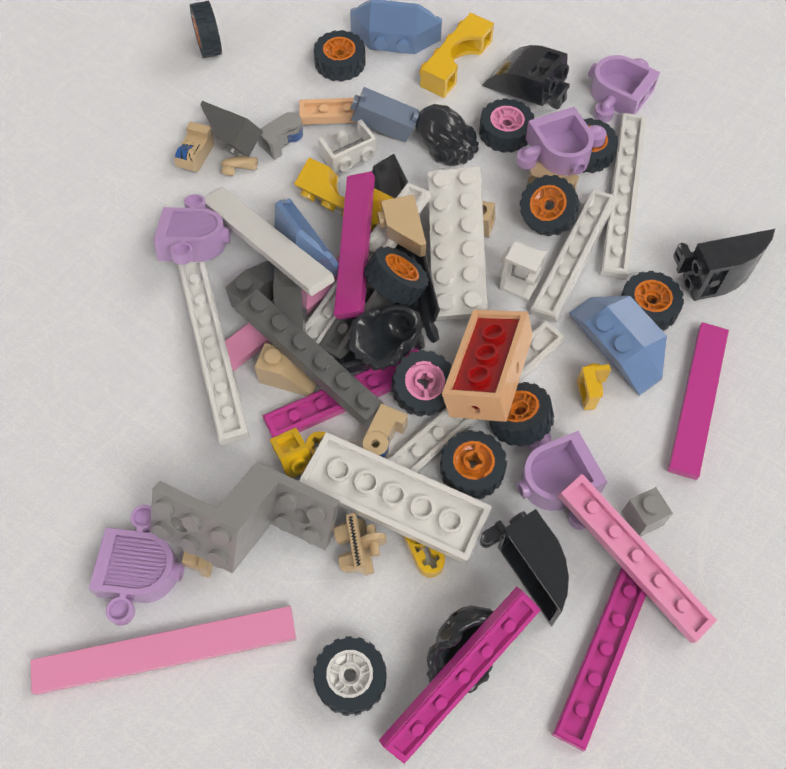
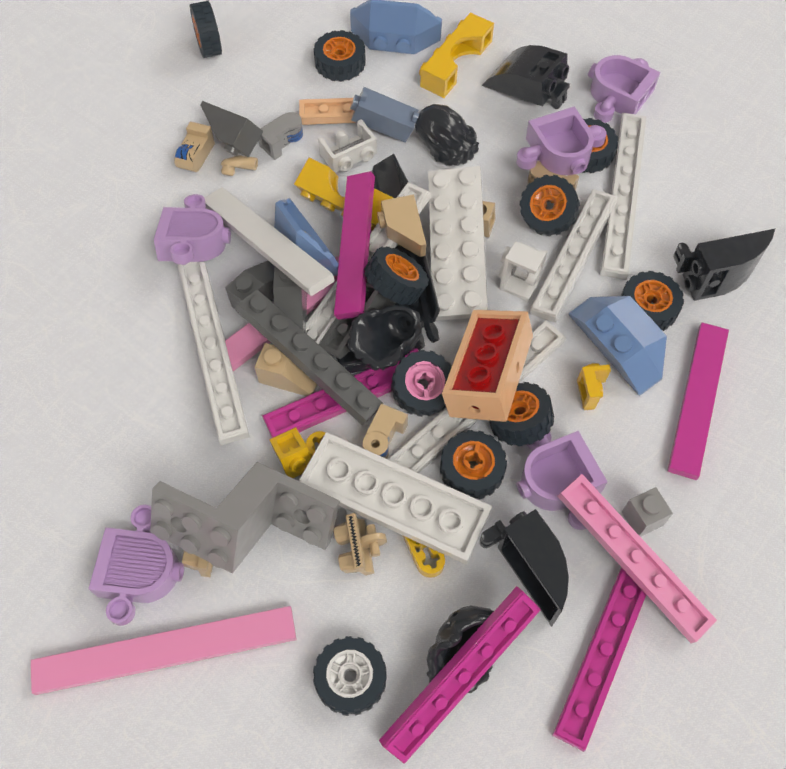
black wheel [479,98,534,153] -> none

